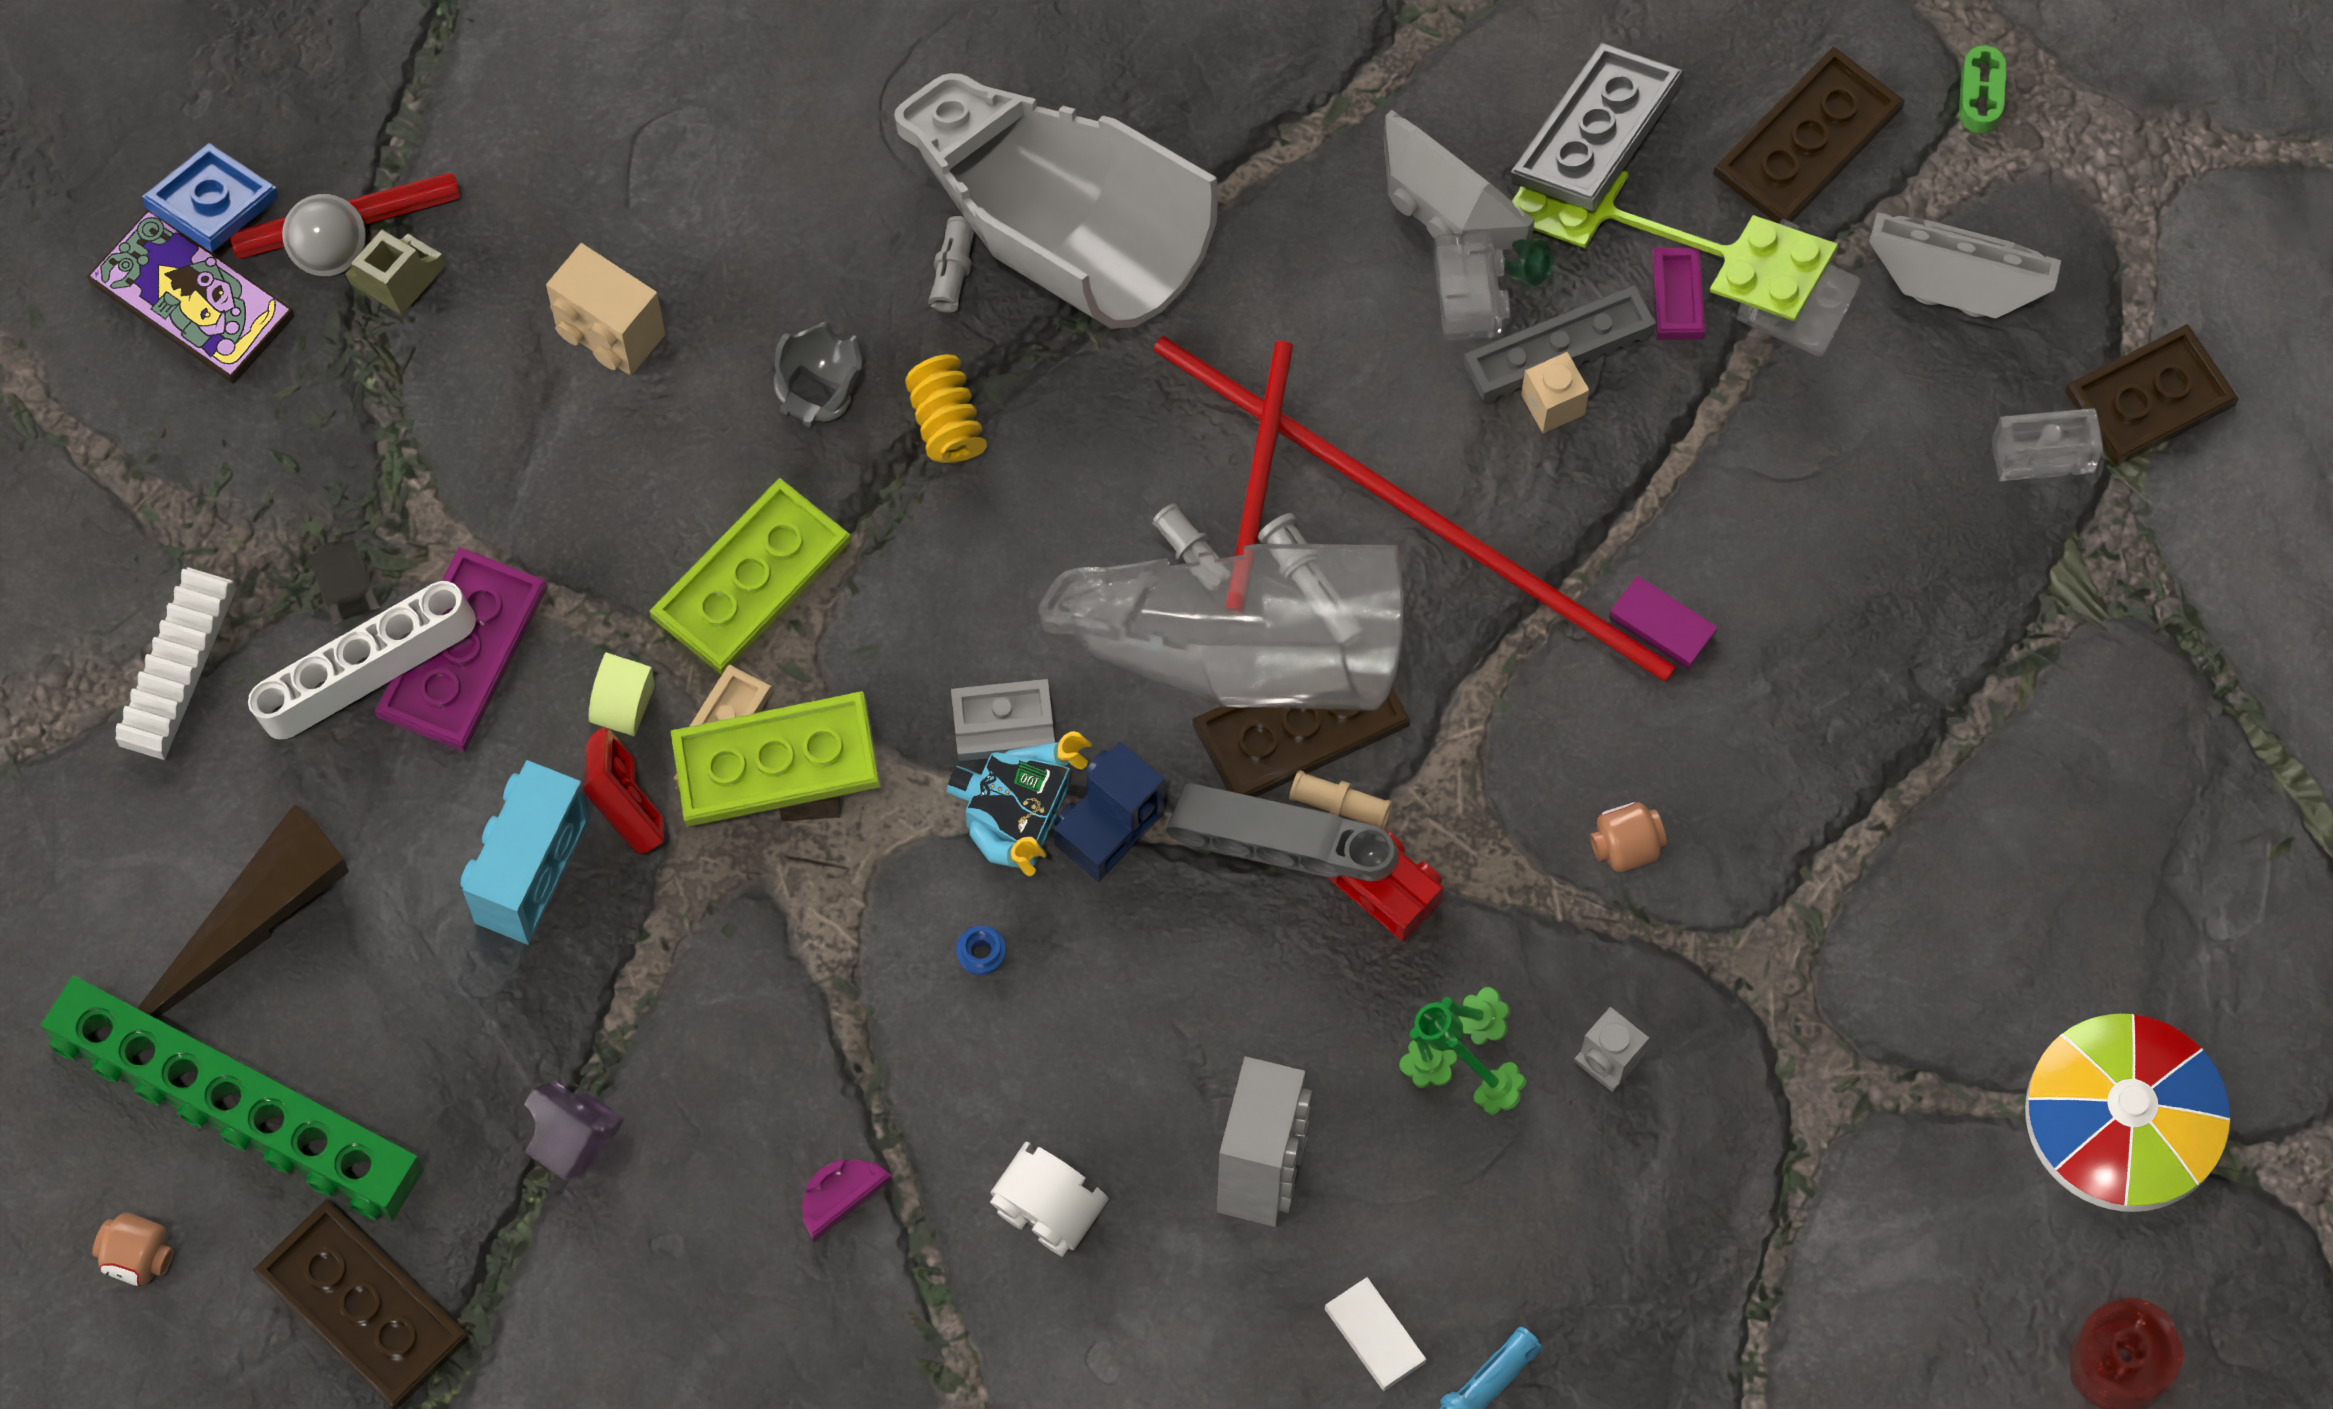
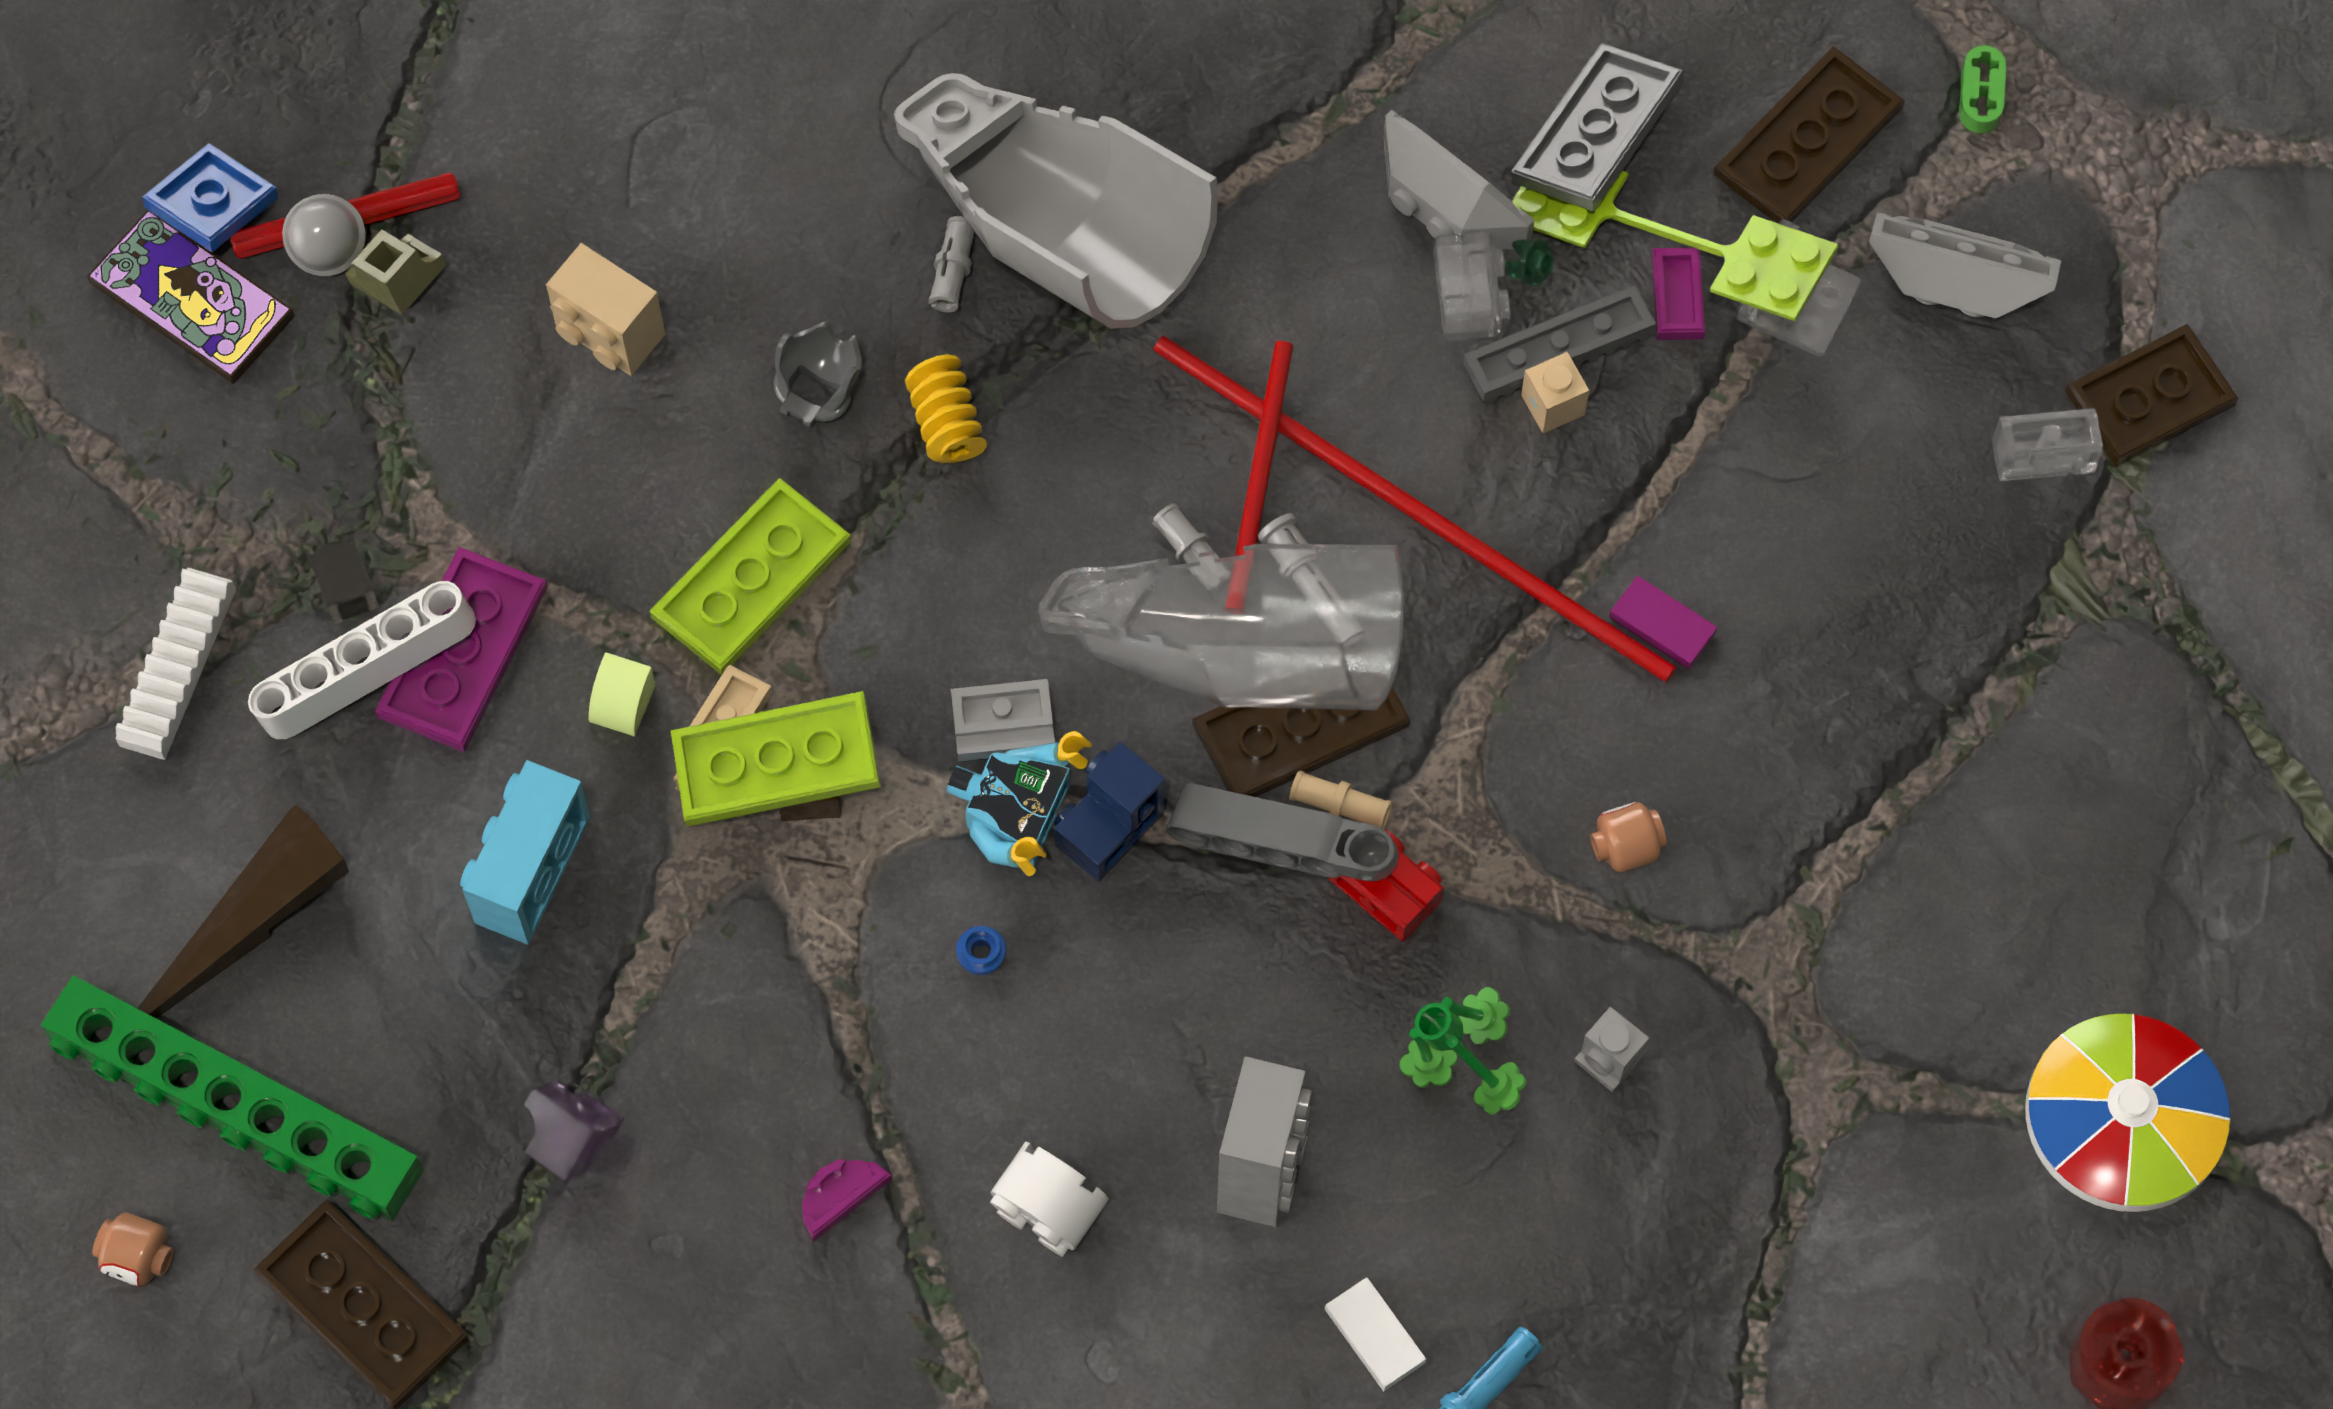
red brick [584,726,664,854] -> none

